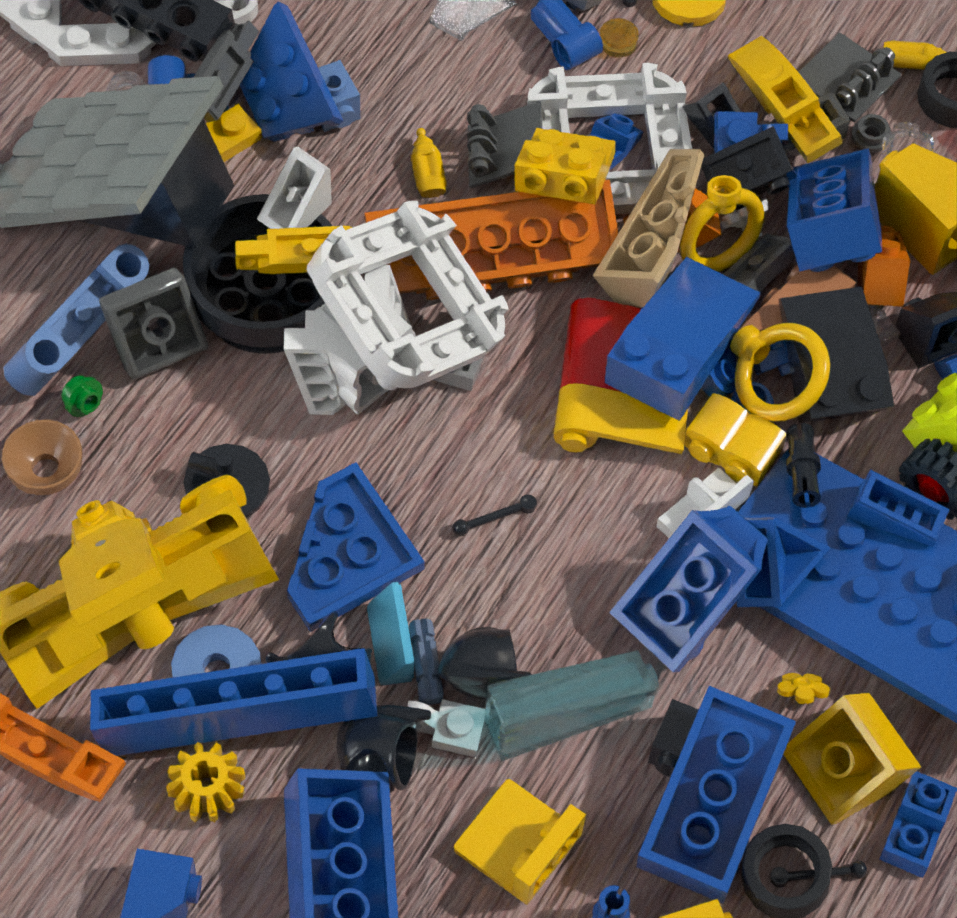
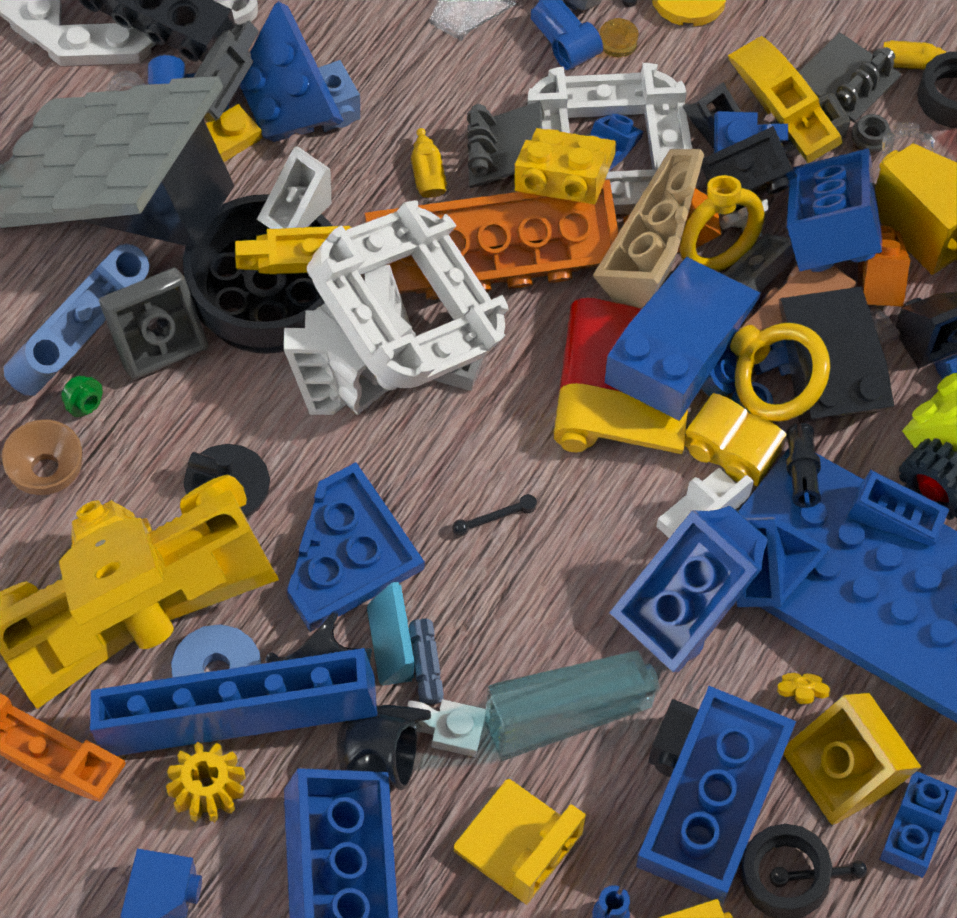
black piece [437,627,532,700] -> none

